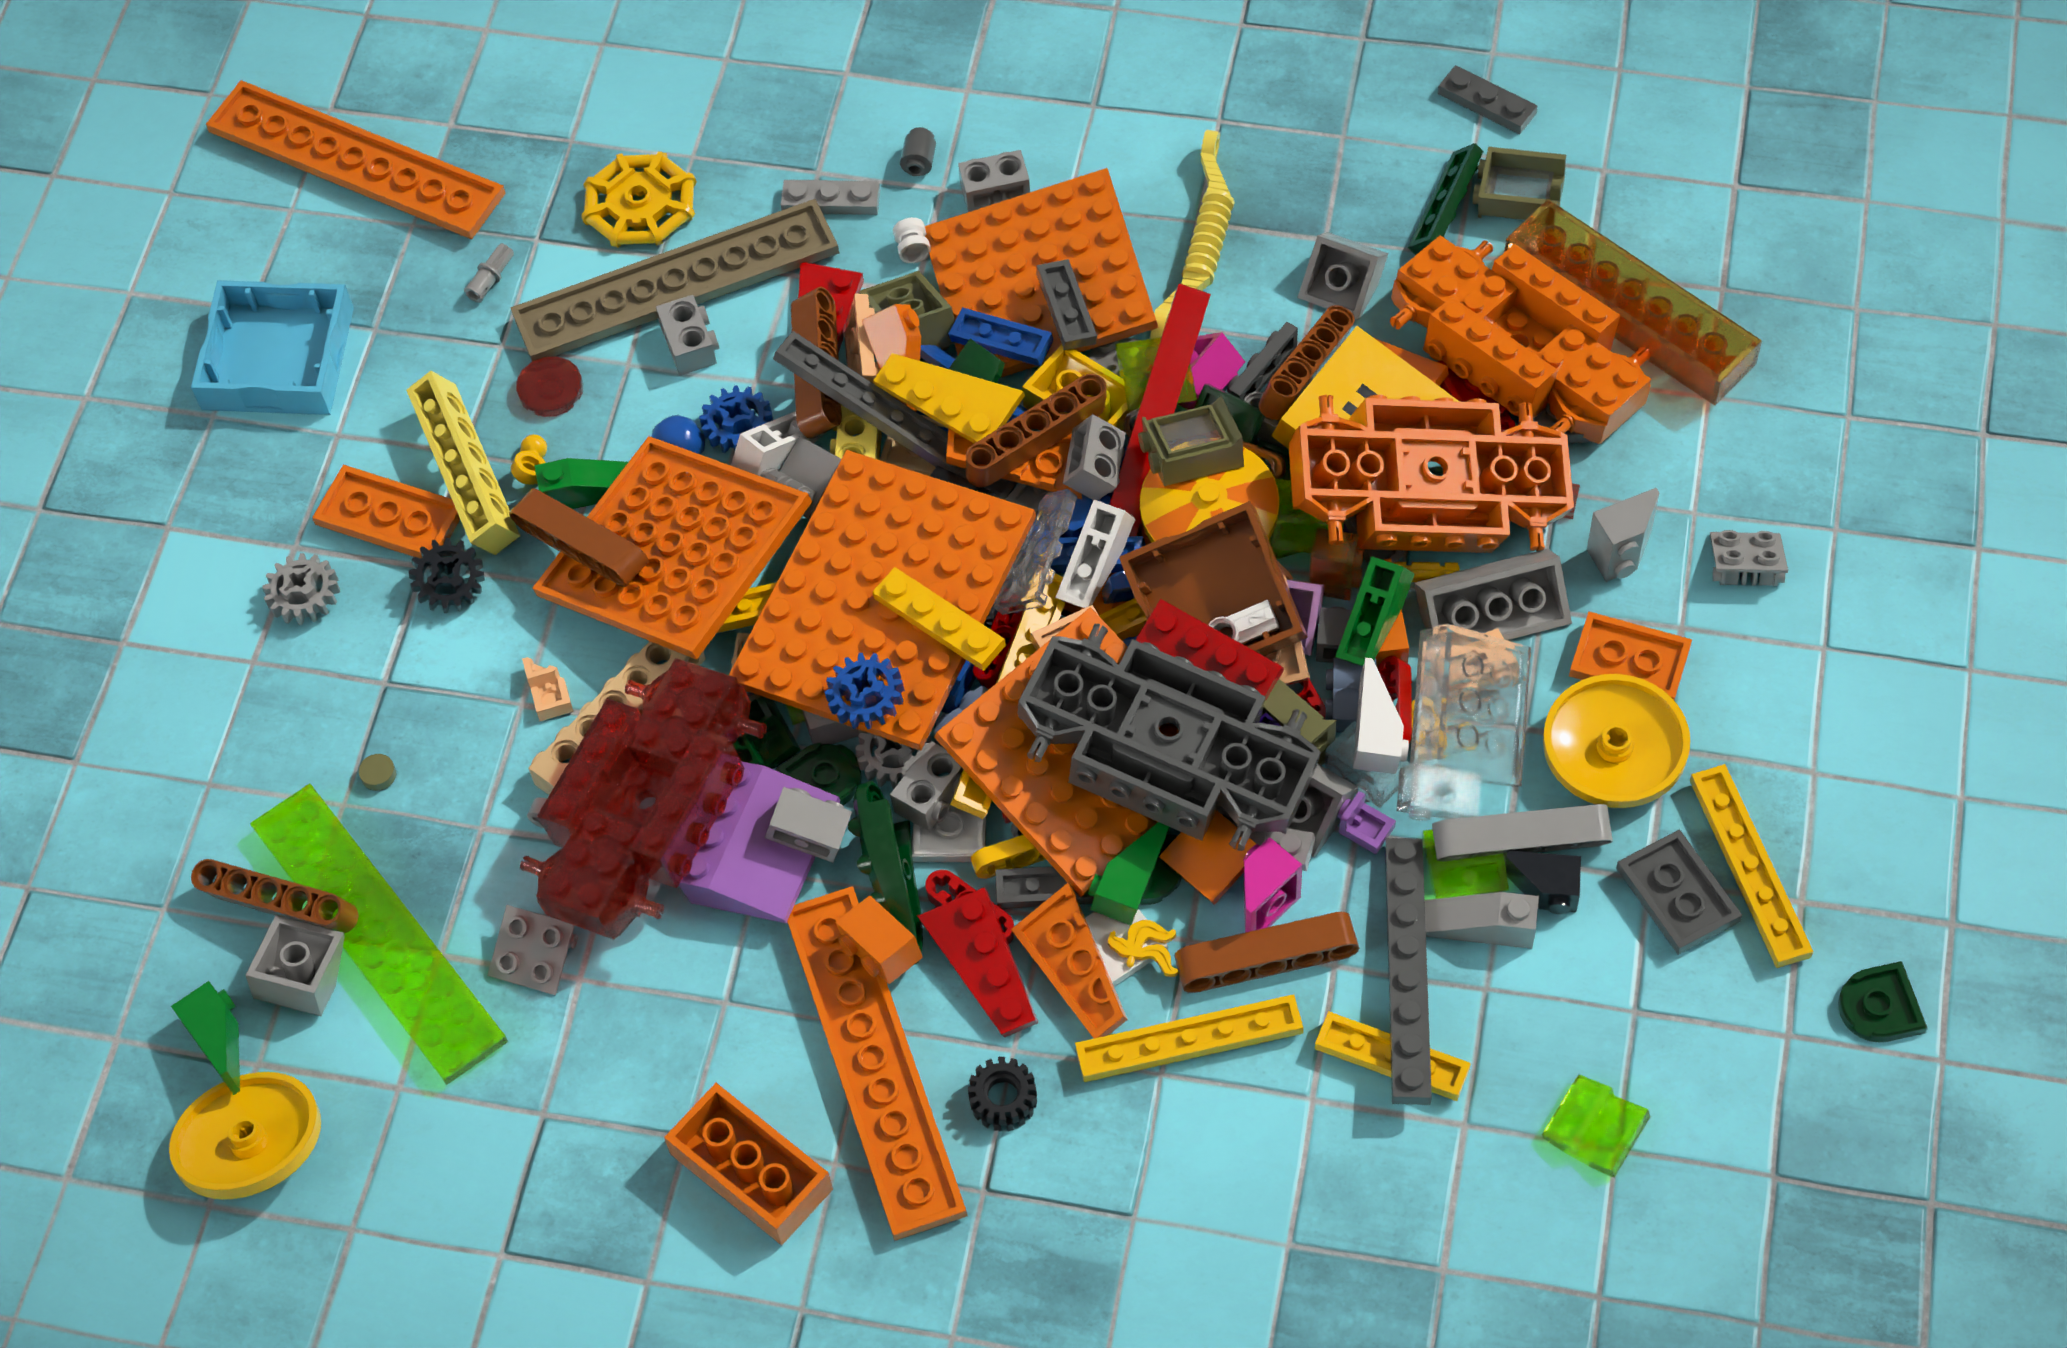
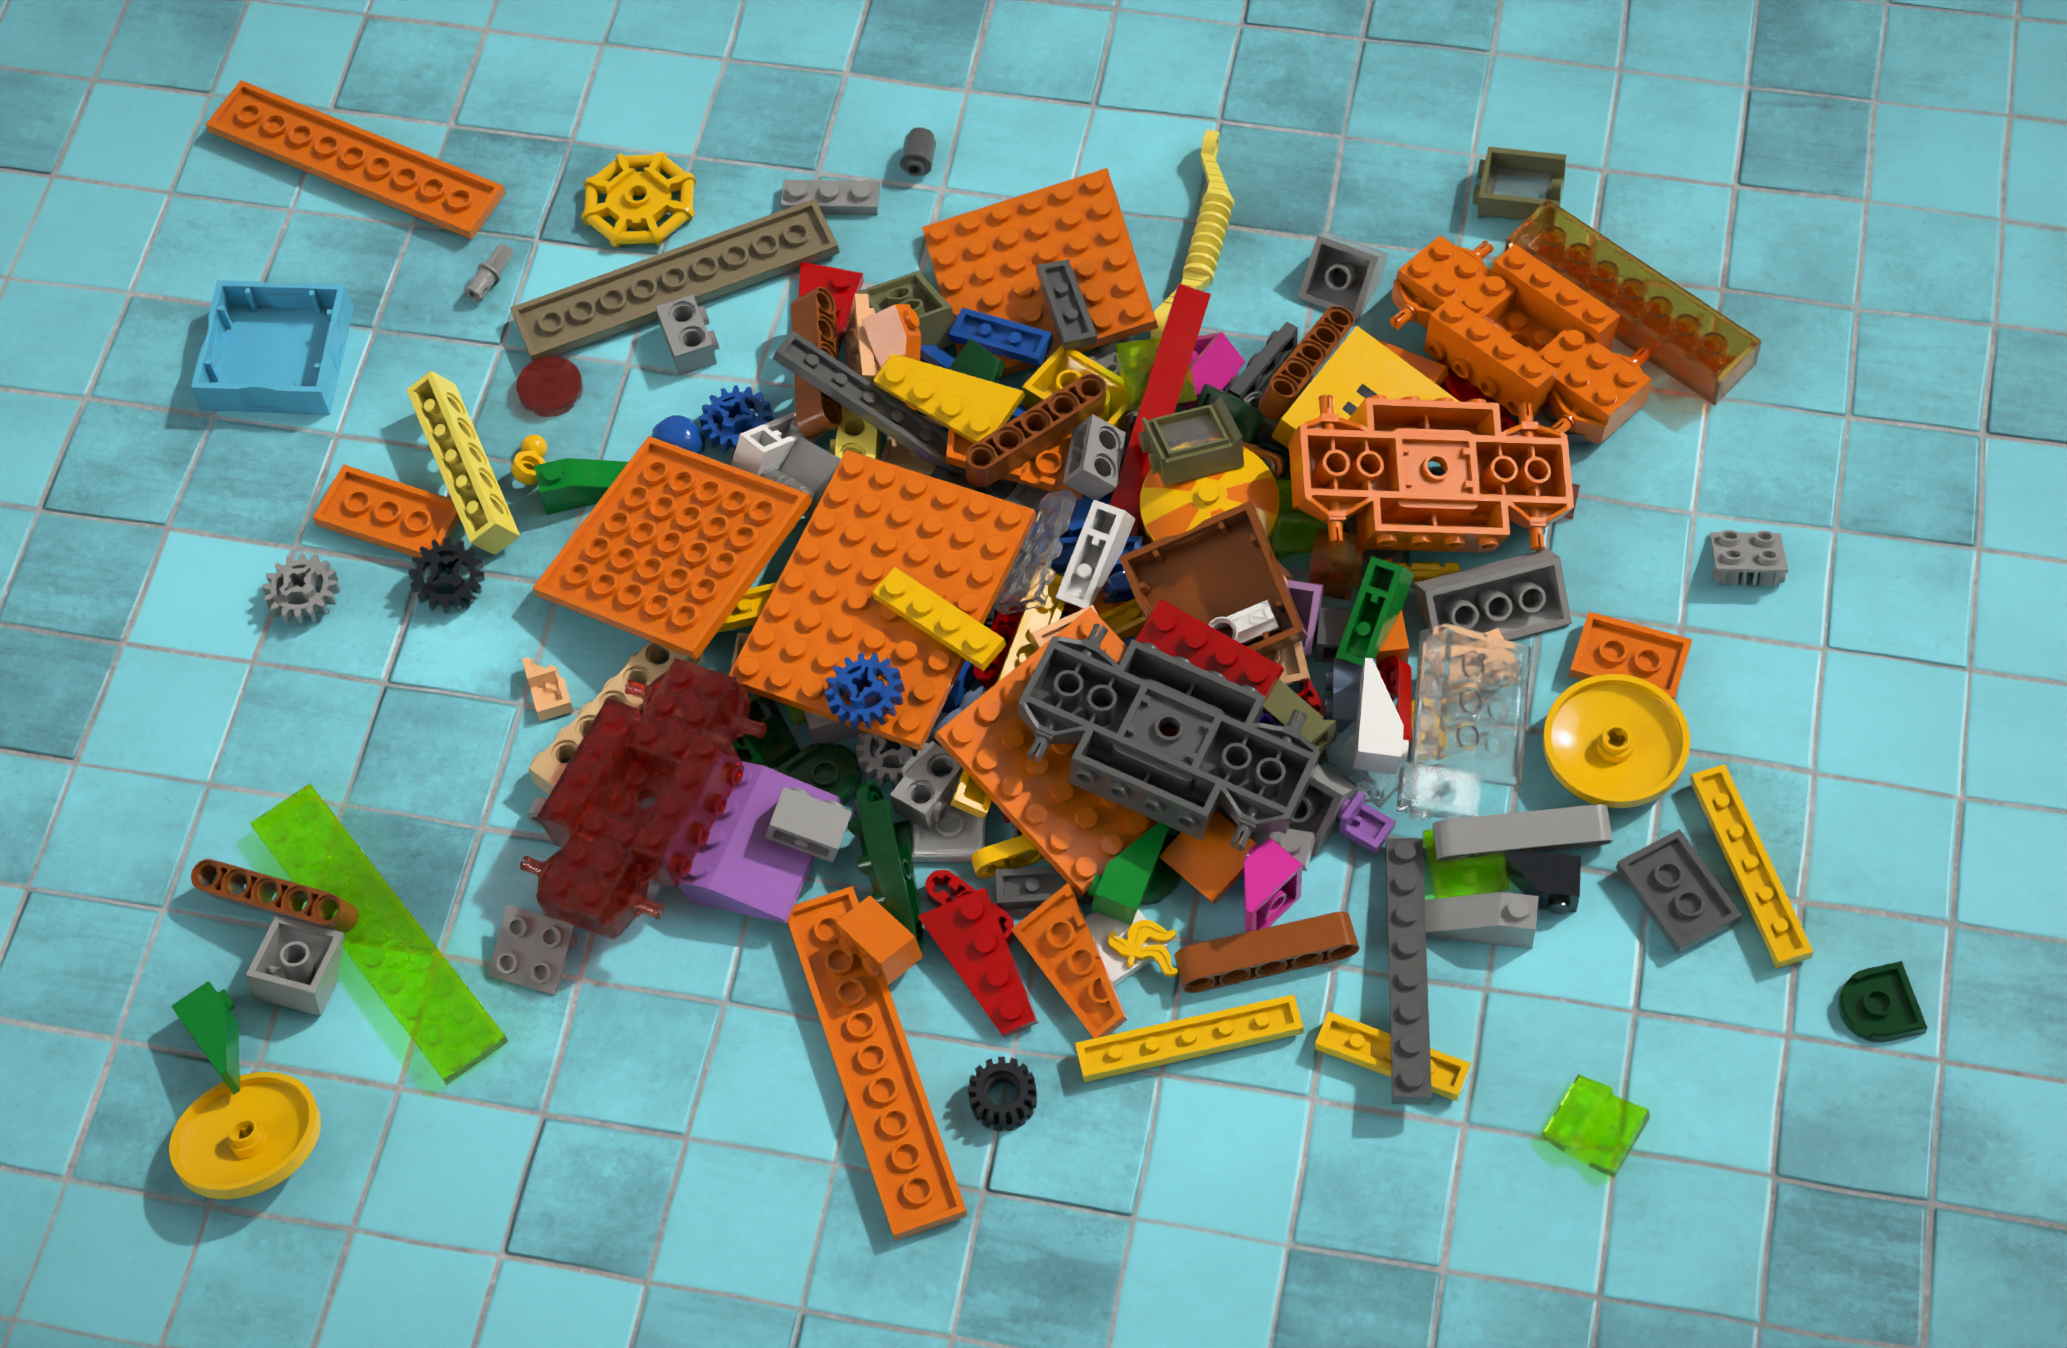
olive tile [359,754,396,791] -> none
dark orange beam [509,488,649,587] -> none
orange brick [664,1083,833,1245] -> none
white wheel [893,218,931,264] -> none
light grey brick [958,150,1030,212] -> none
dark green plate [1408,143,1484,255] -> none
dark grey plate [1438,65,1538,134] -> none
light grey slope [1587,488,1659,582] -> none

